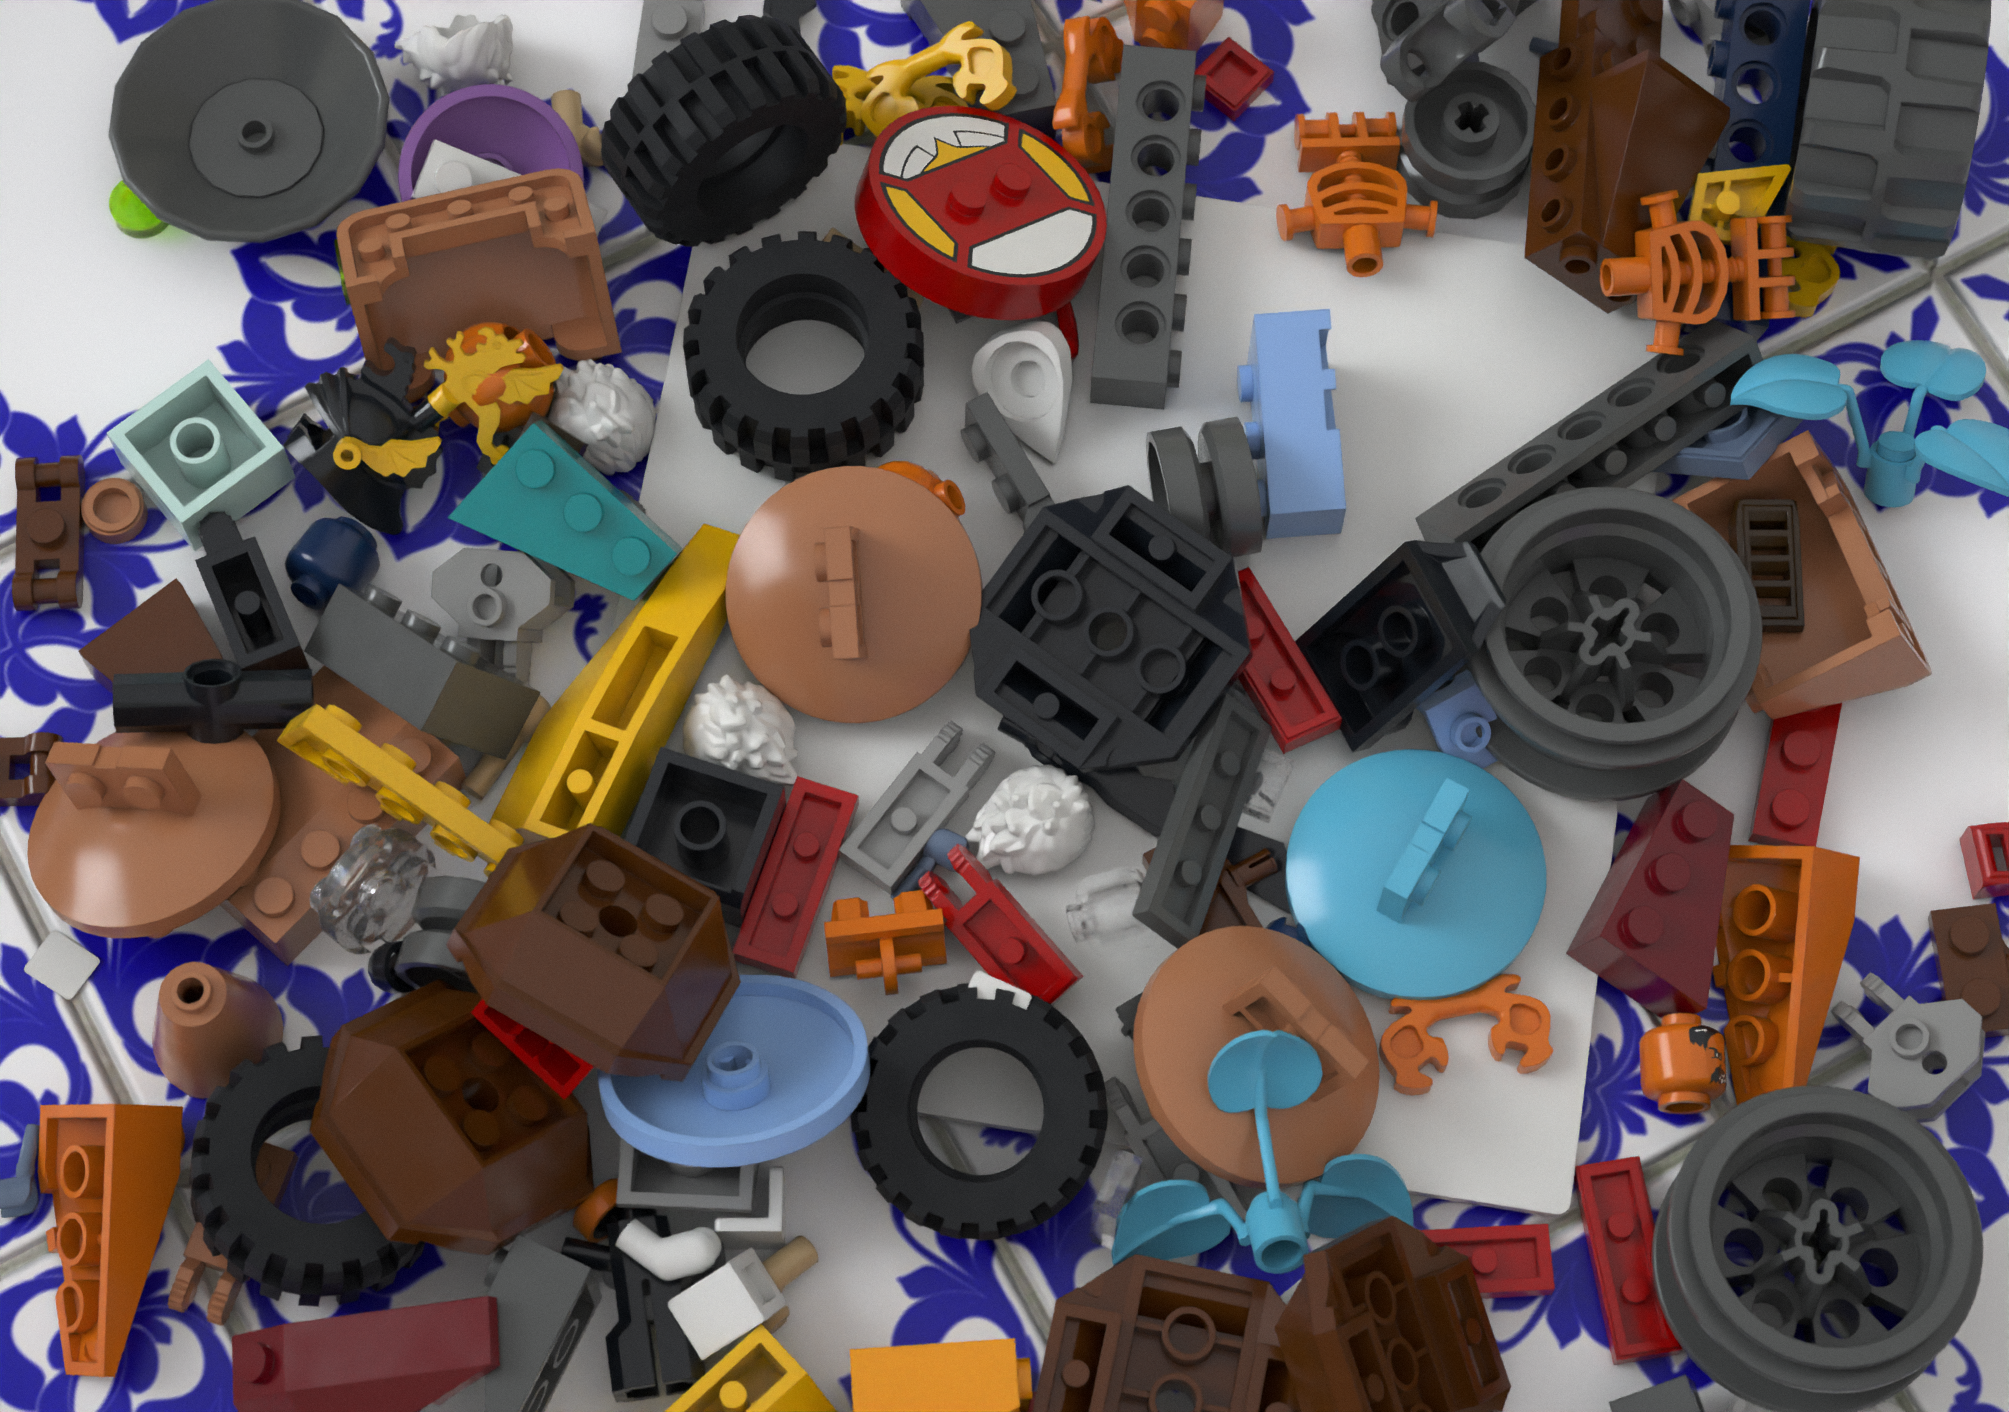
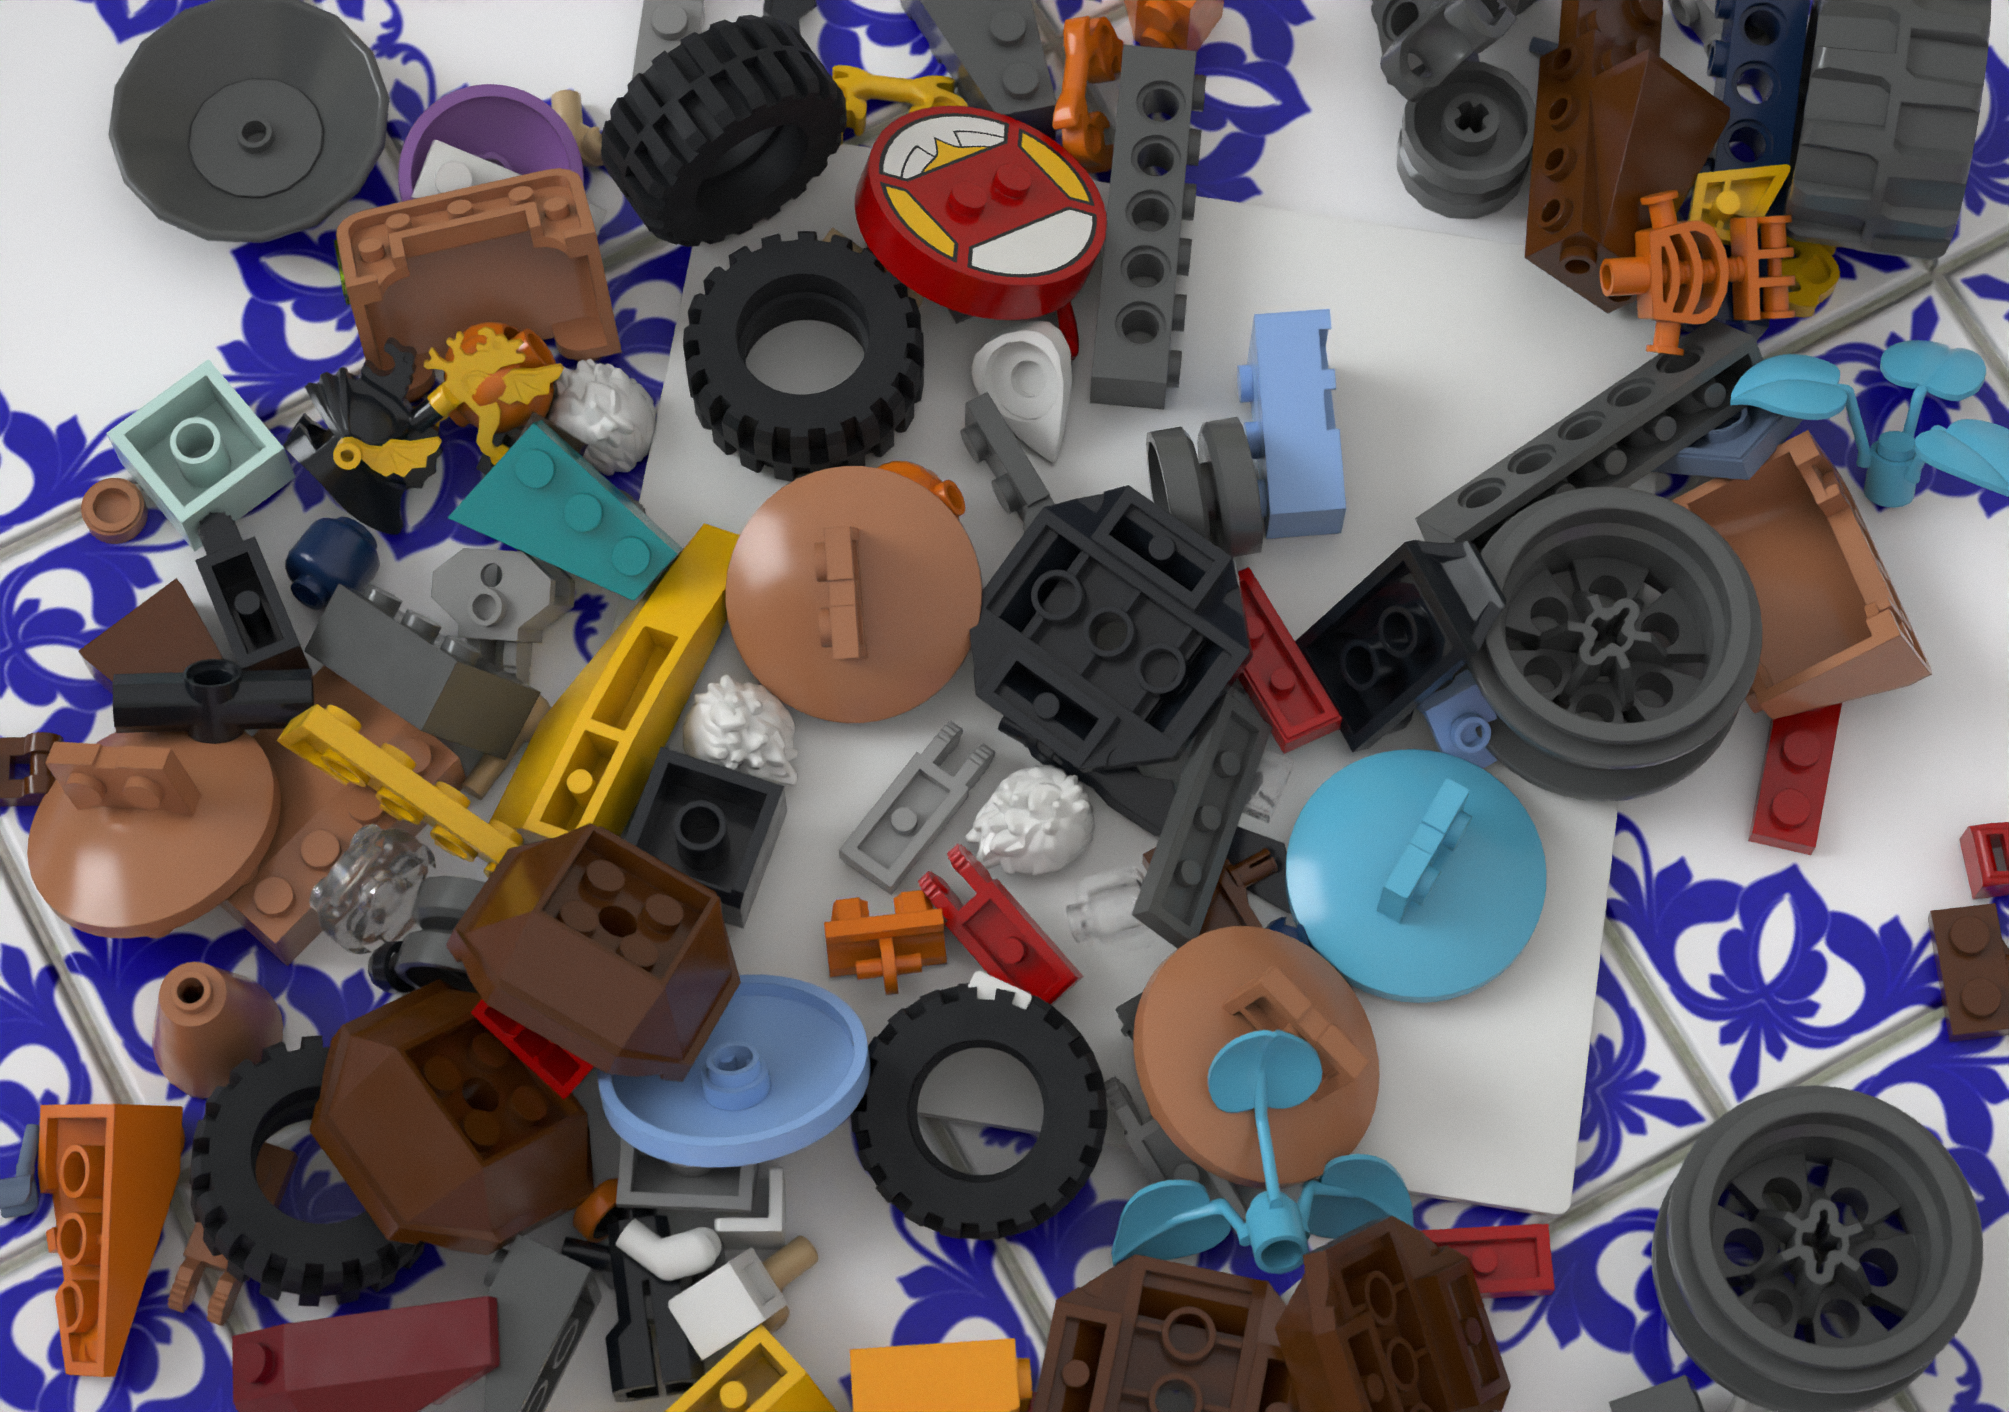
reddish brown plate [12,455,85,611] -> none
white sticker [24,930,100,1000] -> none
clear neon green tile [109,180,169,239] -> none
white hair [395,14,513,96] -> none
red plate [732,776,859,979] -> none
yellow helmet [861,21,1017,139] -> none
sand blue hand [890,829,970,900] -> none
clear tile [1090,1149,1143,1250] -> none
red tile [1195,36,1274,121] -> none
orange piece [1276,112,1438,277] -> none
orange helmet [1378,974,1553,1096] -> none
dark red wedge [1566,779,1735,1018] -> none
red tile [1574,1156,1682,1365] -> none
orange head [1639,1013,1727,1114] -> none
orange wedge [1713,845,1860,1105] -> none
dark brown slope [1728,499,1805,632] -> none
light grey hinge [1831,972,1985,1123] -> none

